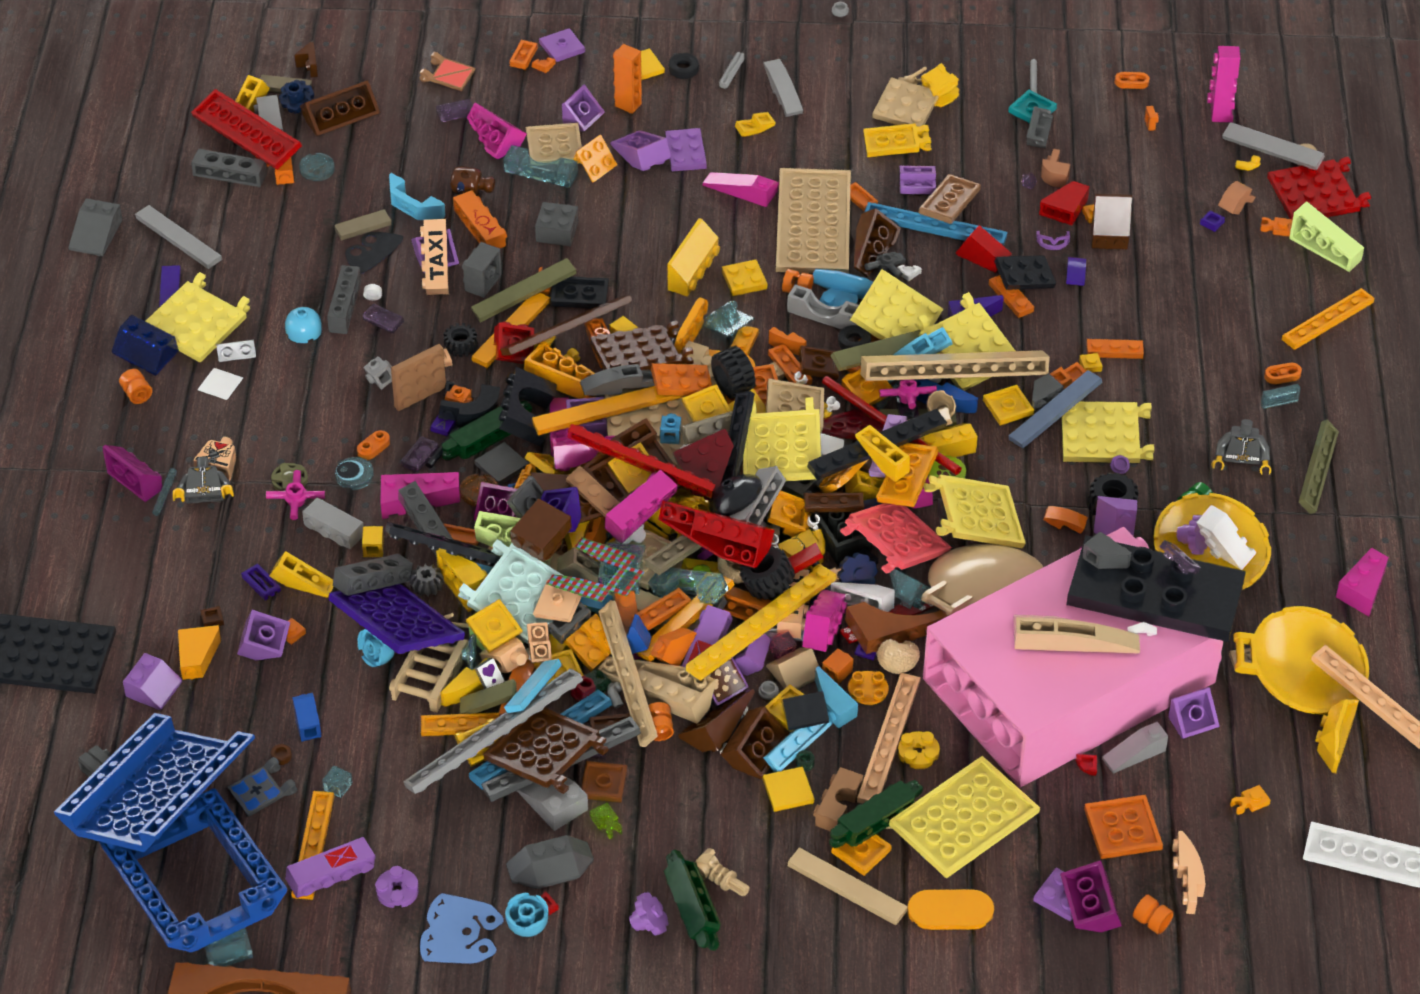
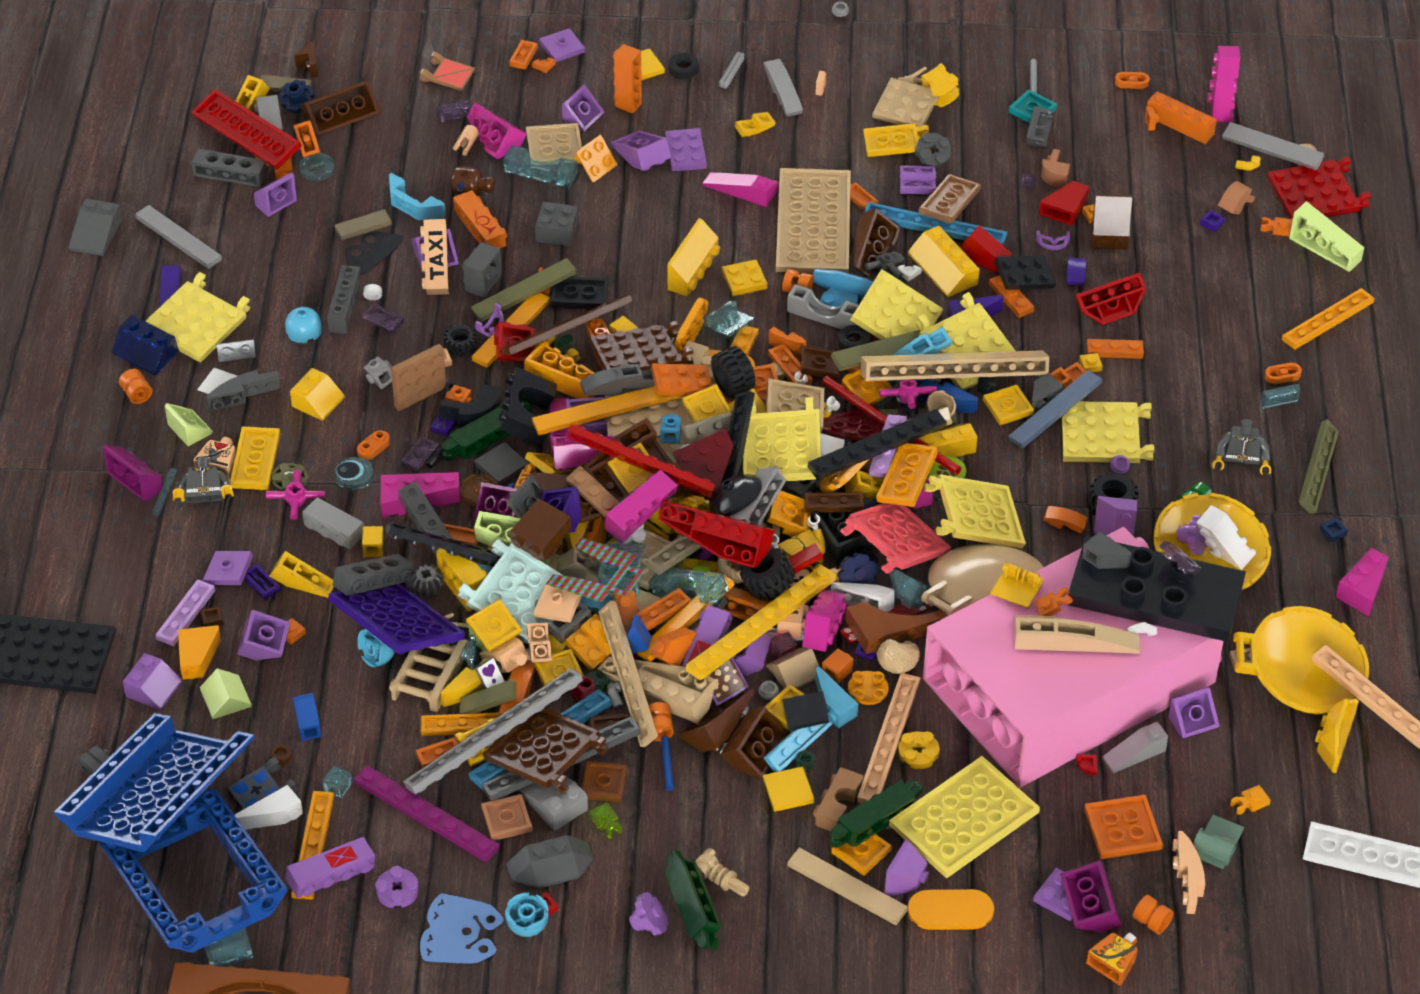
medium azure tile [504,659,562,713] -> none
yellow slope [855,425,910,482] -> none
none -> lavender plate [156,579,215,646]
none -> yellowish green slope [165,403,213,446]
none -> yellowish green slope [200,668,252,719]
none -> medium lavender plate [203,551,253,585]
none -> dark grey slope [206,370,281,412]
none -> yellow plate [230,427,281,490]
none -> white slope [235,785,303,829]
none -> medium lavender slope [254,173,297,217]
none -> yellow slope [290,368,345,421]
none -> orange slope [293,120,320,158]
none -> magenta plate [354,765,499,863]
none -> orange plate [416,737,458,768]
none -> light nougat hinge [453,125,479,156]
none -> medium lavender helmet [475,303,504,337]
none -> nougat plate [481,794,533,841]
none -> clear green arm [554,334,573,356]
none -> blue bar [661,736,674,791]
none -> light nougat tile [816,71,826,96]
none -> medium lavender slope [885,840,929,897]
none -> yellow slope [908,226,979,297]
none -> dark grey plate [915,133,951,168]
none -> black plate [977,377,998,395]
none -> yellow hinge [990,562,1044,609]
none -> orange plate [1035,587,1073,616]
none -> red wedge [1075,272,1147,326]
none -> torso [1086,933,1138,986]
none -> orange brick [1147,91,1217,144]
none -> sand green piece [1193,815,1244,869]
none -> dark blue plate [1320,517,1348,543]

